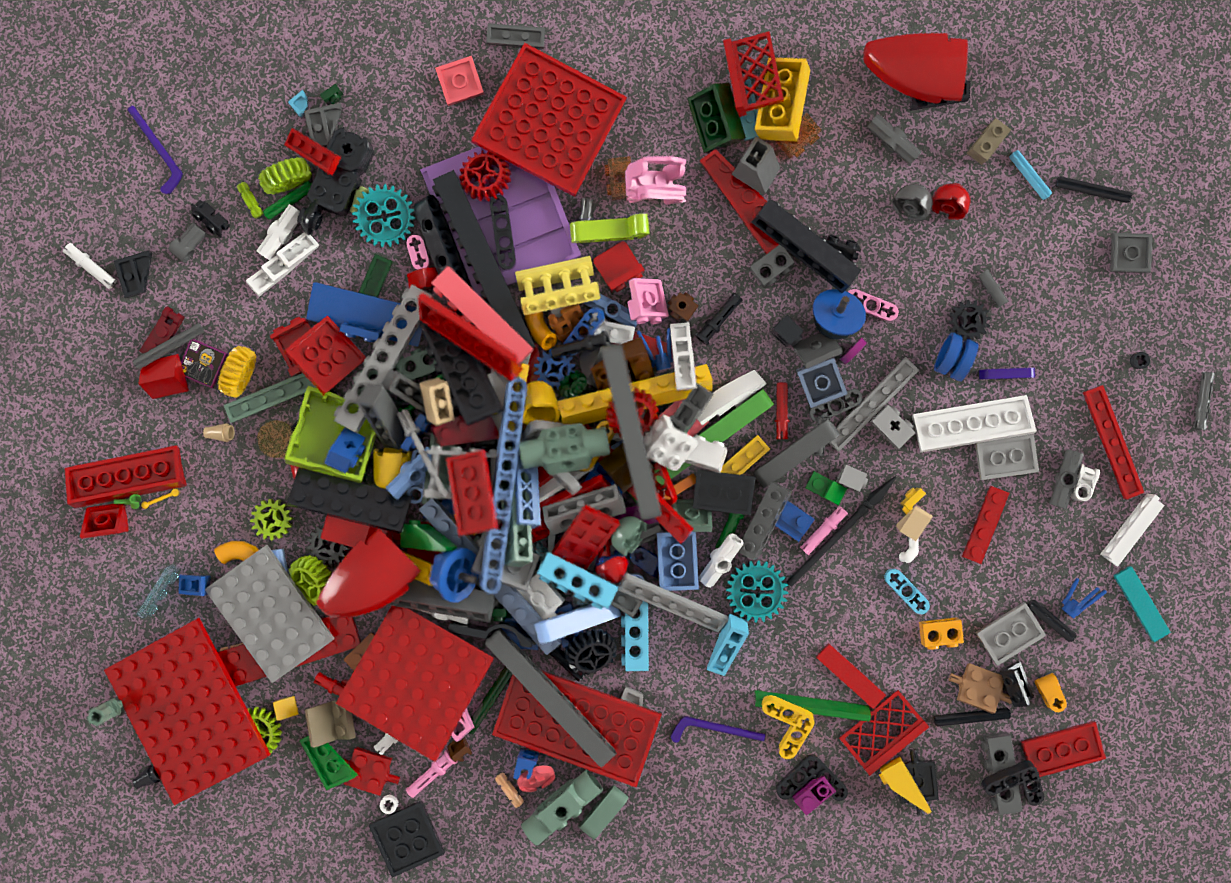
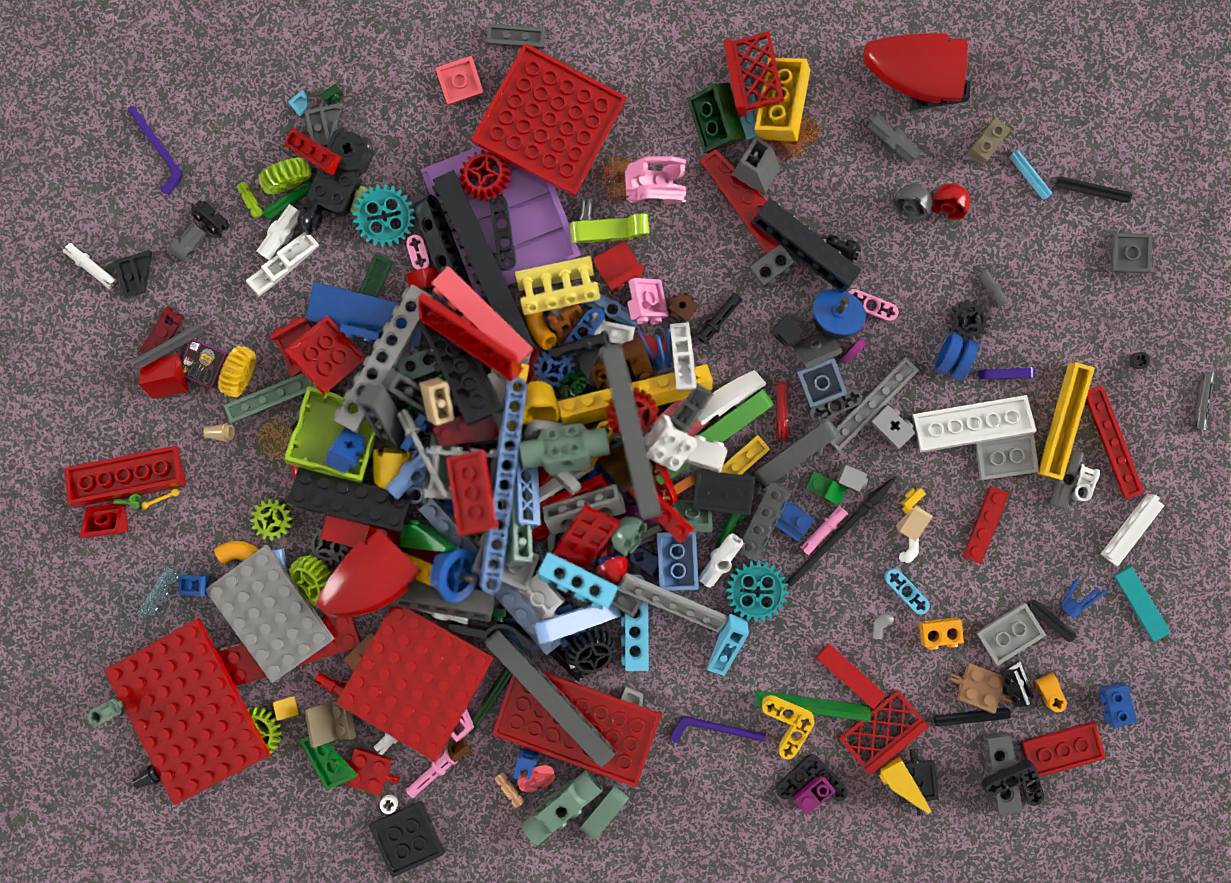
none -> light grey arm [873,613,894,639]
none -> yellow brick [1037,363,1095,480]
none -> blue brick [1098,682,1137,728]

